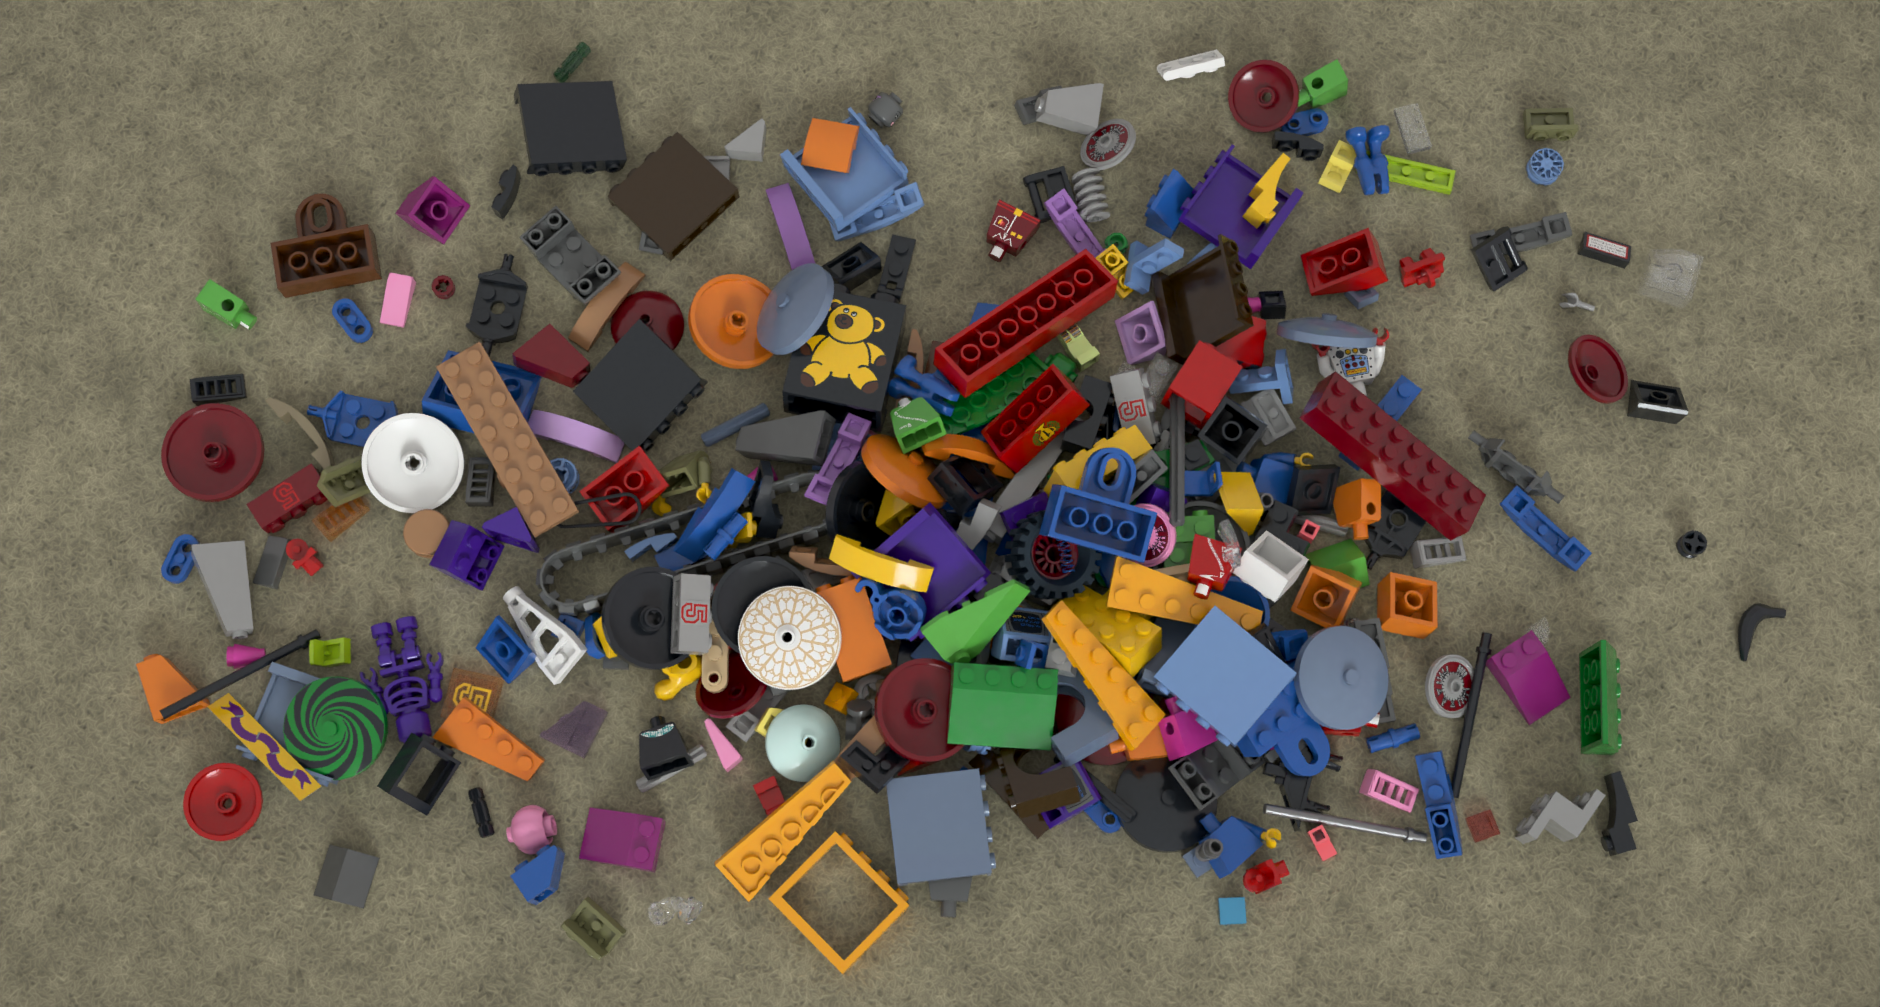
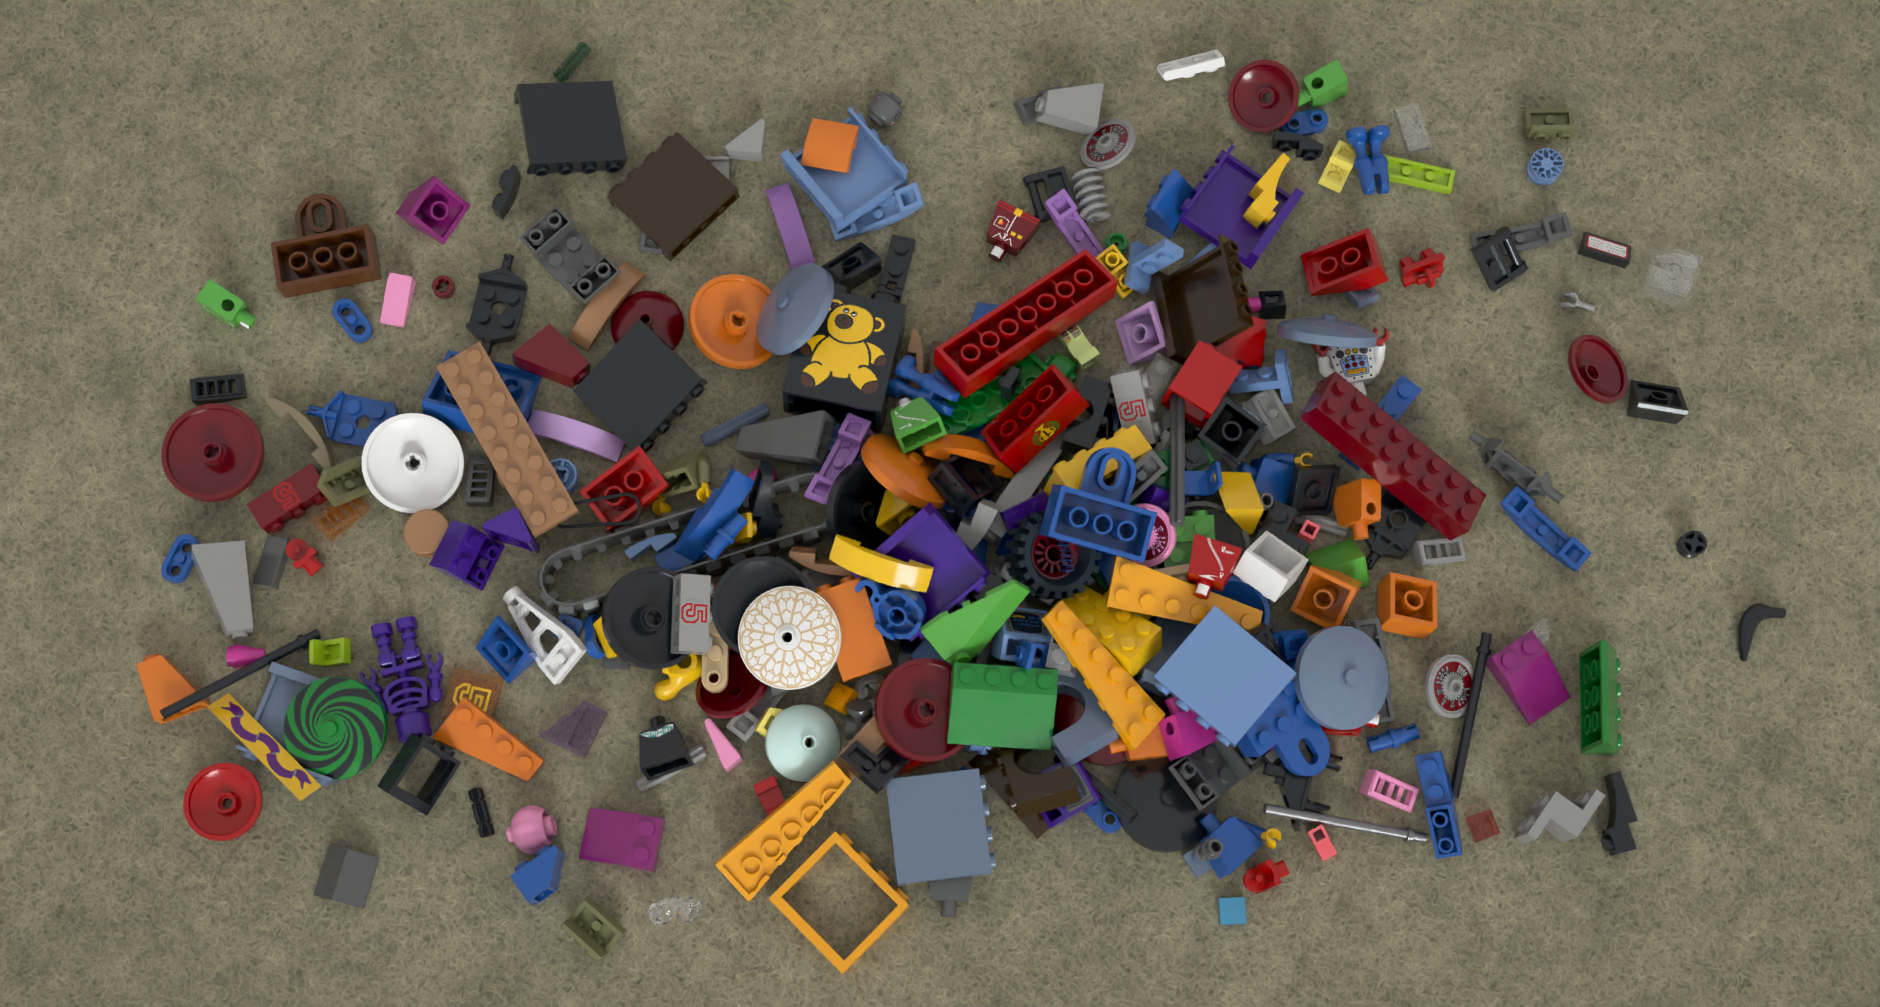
clear slope [1218,519,1241,569] -> none
none -> black plate [998,366,1021,401]

